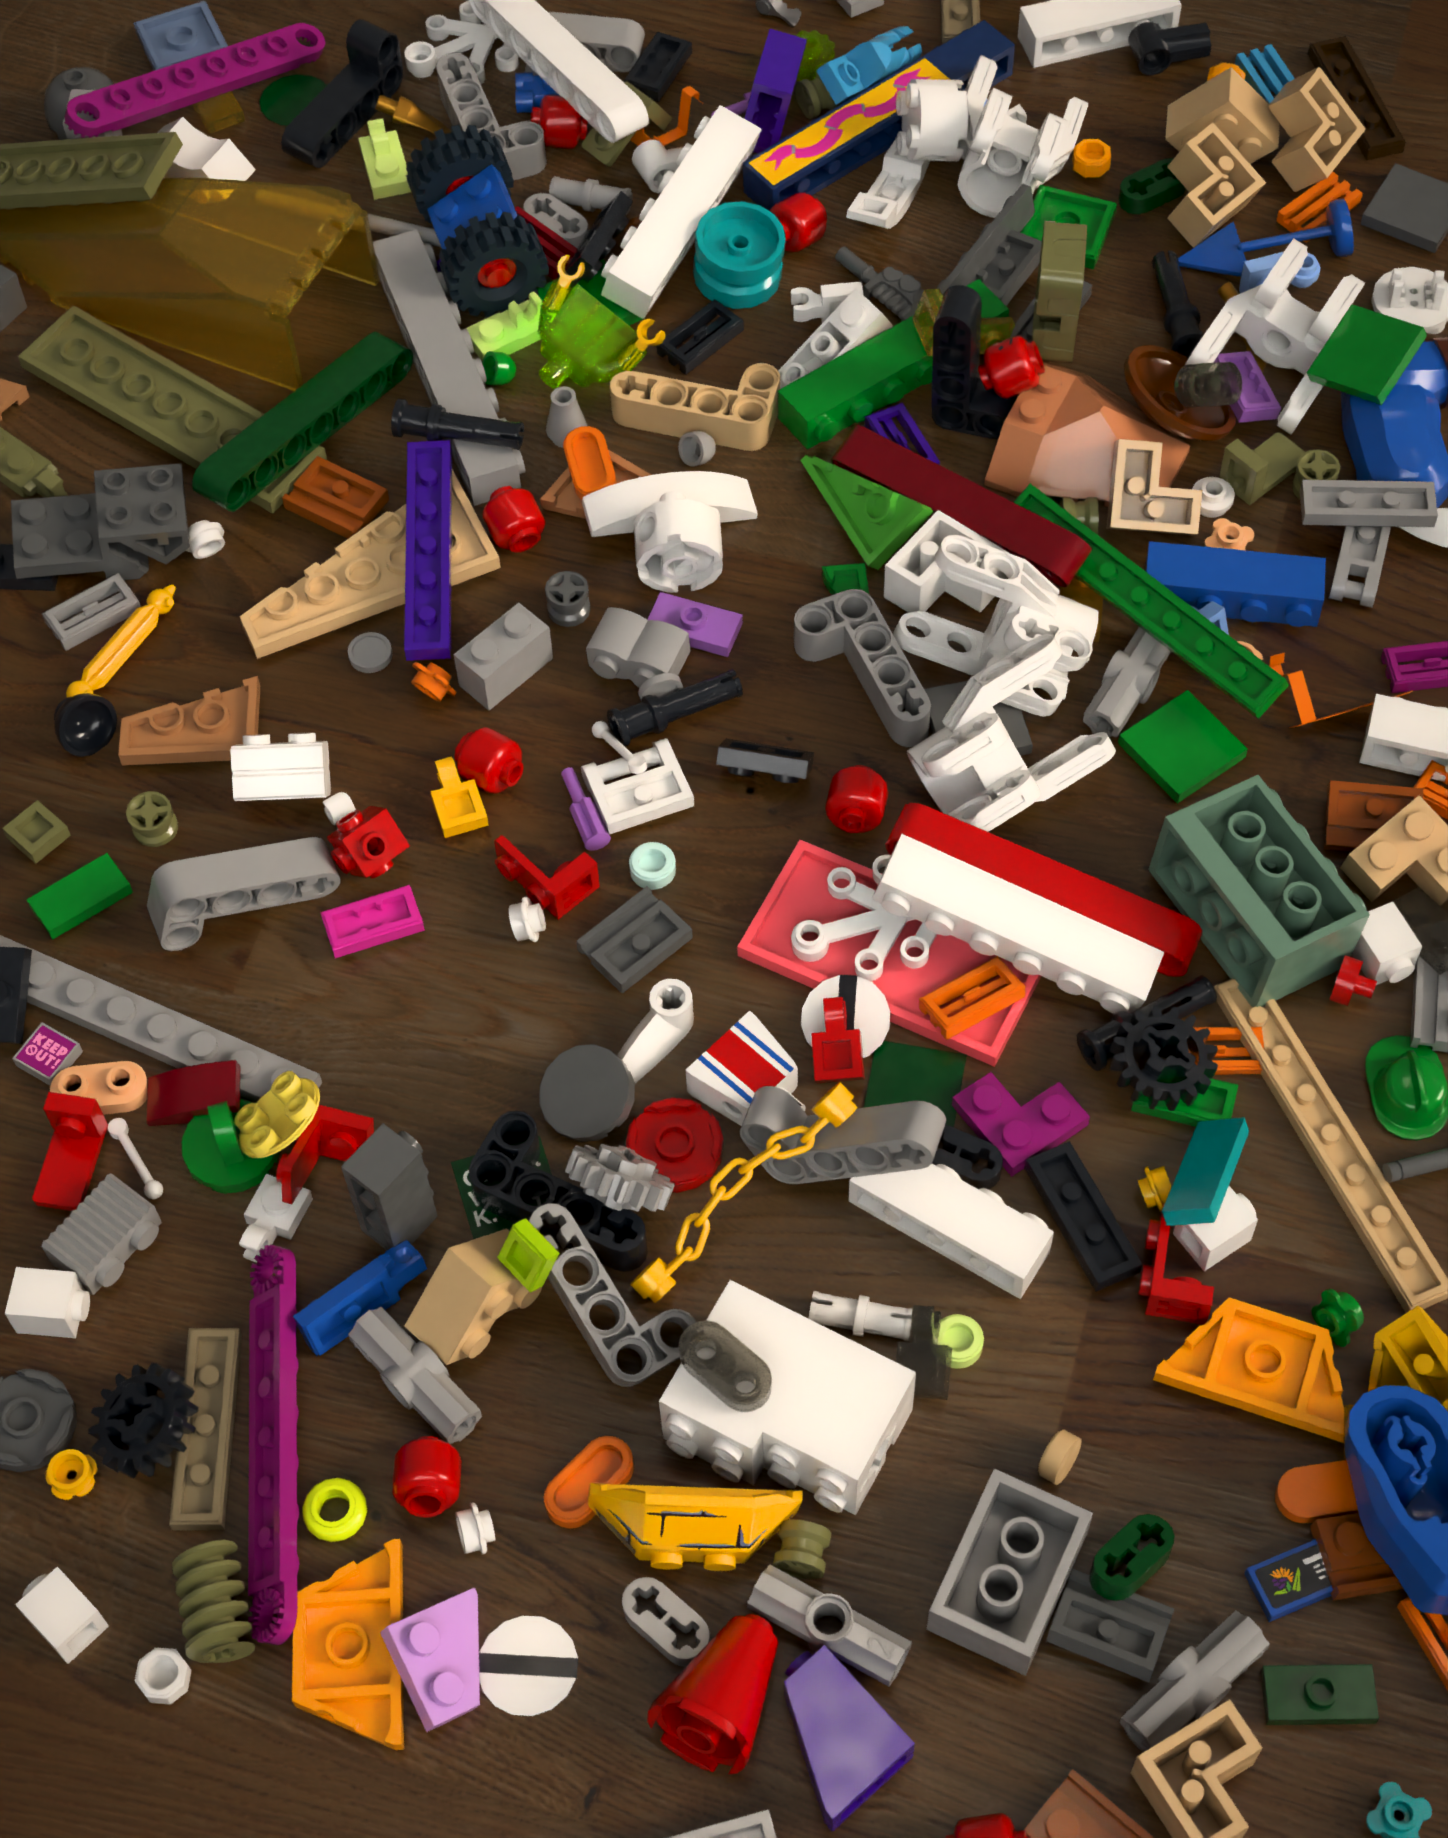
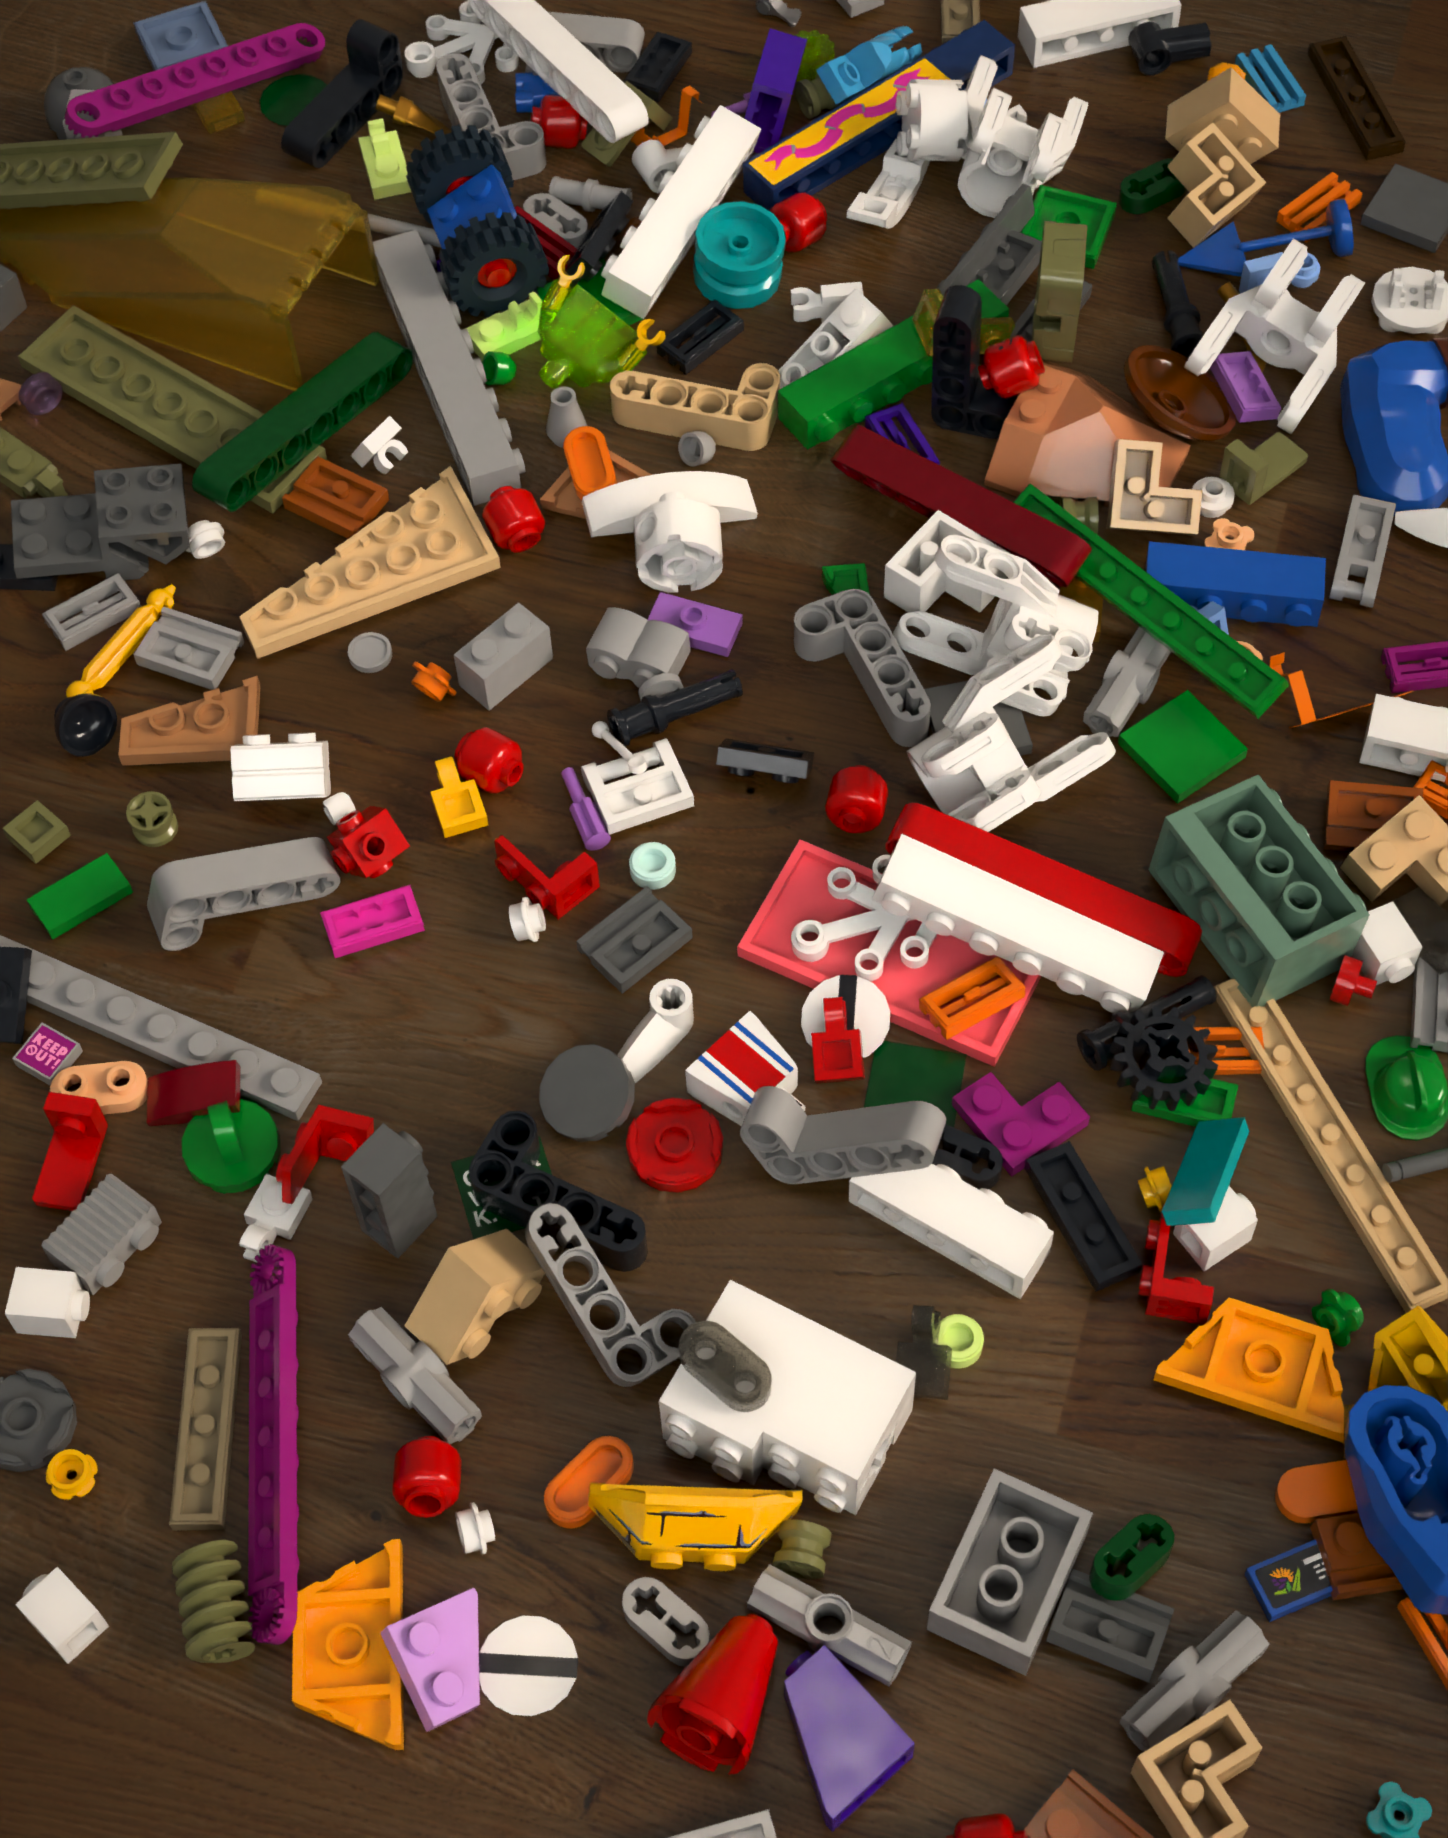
black gear [88,1363,198,1478] -> none
white hinge [108,1118,163,1199] -> none
white tile [135,1647,191,1705] -> none
white brick [158,117,255,204] -> none
light yellow dish [234,1071,320,1158] -> none
blue hinge [293,1240,427,1356] -> none
neon yellow piece [302,1478,367,1542] -> none
black pin [391,399,524,450] -> none
dark purple plate [404,440,452,661] -> none
lime tile [497,1218,559,1293] -> none
dark grey wheel [545,571,591,627] -> none
light grey gear [565,1144,675,1212] -> none
yellow piece [630,1082,857,1303] -> none
bright green wing [800,455,933,570] -> none
white pin [809,1291,914,1341] -> none
dark grey piece [835,246,932,321] -> none
tan tile [1038,1429,1082,1485] -> none
light orange tile [1072,139,1111,177] -> none
clear smoke plate [1174,362,1242,408] -> none
dark green plate [1261,1664,1379,1725] -> none
tan brick [1267,66,1366,192] -> none
olive wheel [1292,449,1340,499] -> none
light grey plate [1300,480,1438,527] -> none
green tile [1307,304,1427,405] -> none
none -> tile [19,372,63,415]
none -> light grey plate [134,607,244,690]
none -> white tile [351,416,408,474]

